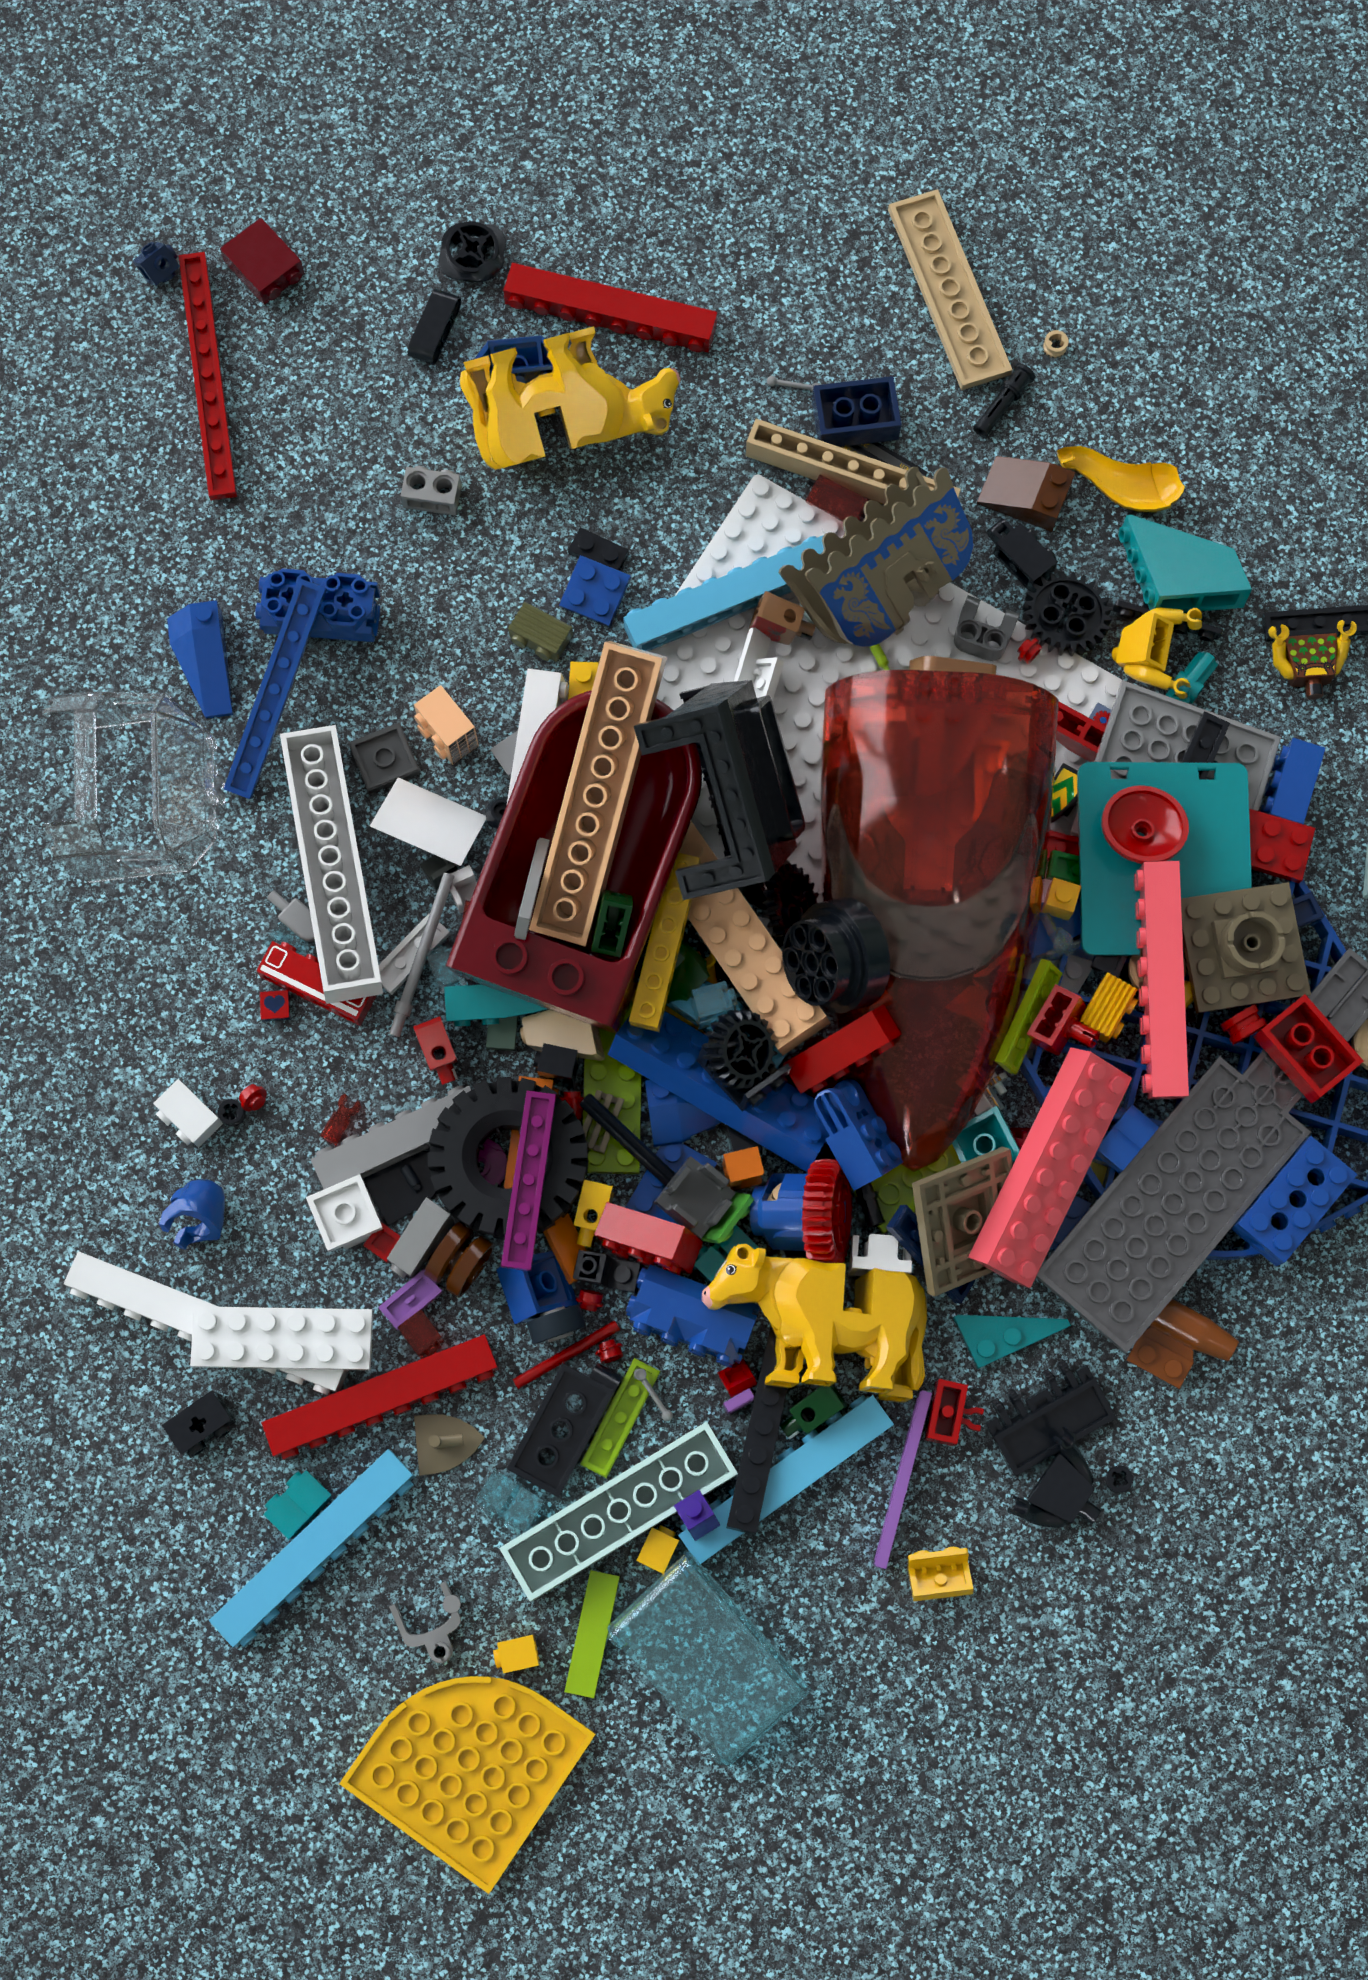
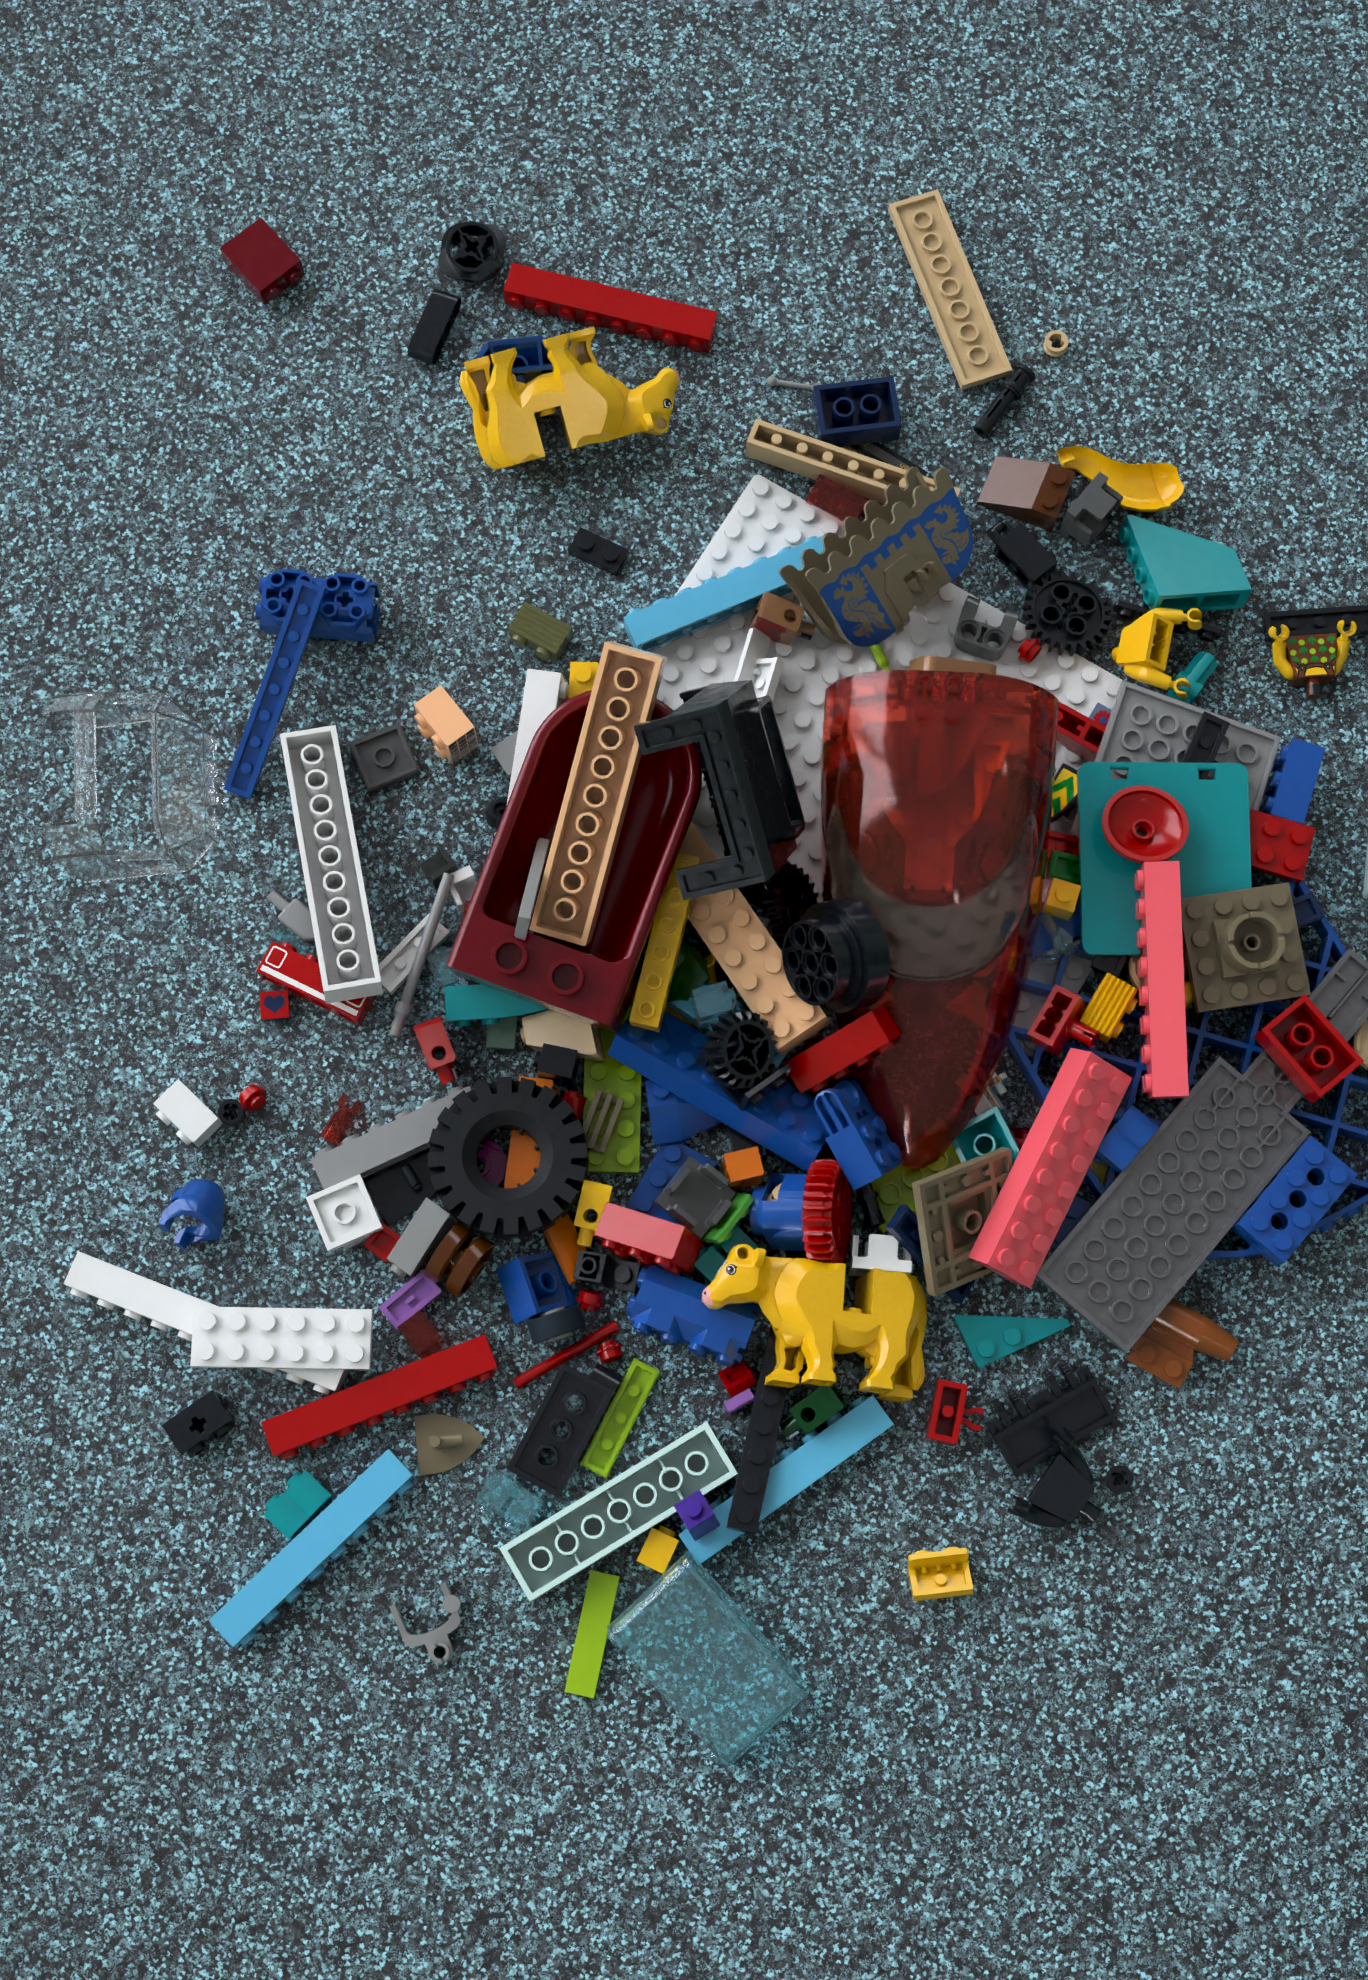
dark blue brick [132,242,180,286] -> none
blue wedge [167,600,233,719] -> none
red plate [178,252,237,501] -> none
yellow plate [339,1676,596,1894] -> none
white sticker [370,778,486,866] -> none
light grey brick [400,466,462,516] -> none
yellow brick [493,1635,540,1674] -> none
magenta plate [501,1091,556,1271] -> none
blue plate [559,555,631,627] -> none
black axle [580,1094,676,1187] -> none
dark green torso [591,890,633,957] -> none
light grey hinge [634,1368,673,1421] -> none
medium lavender tile [873,1390,932,1569] -> none
lime tile [994,959,1062,1075] -> none
red wheel [1220,1004,1268,1045] -> none
none -> dark grey panel [1058,472,1123,546]

